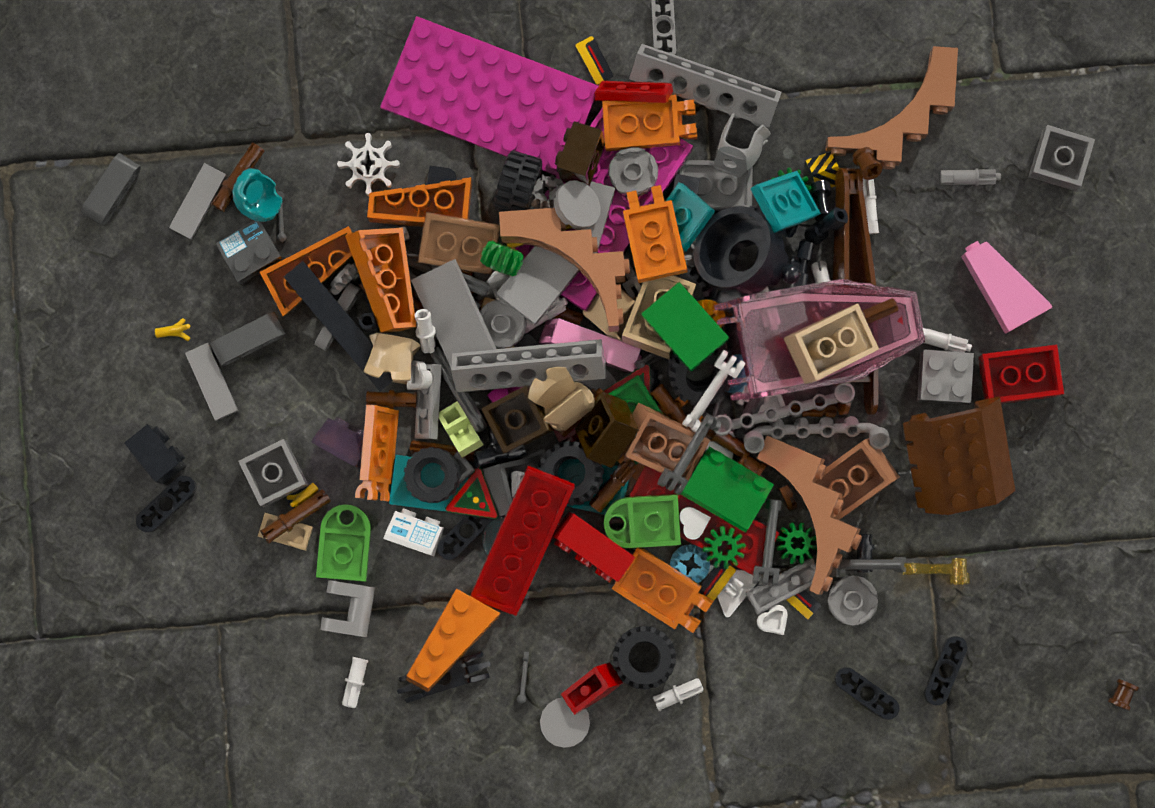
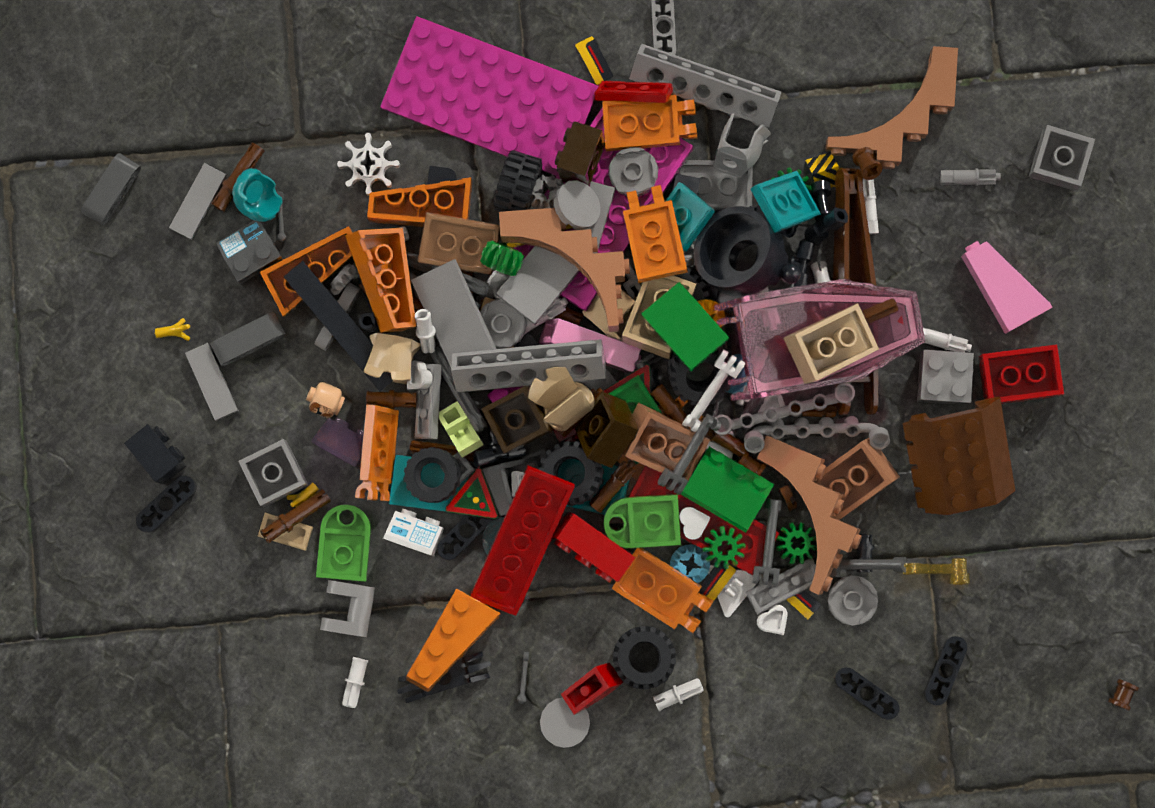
none -> light nougat head [306,382,345,419]

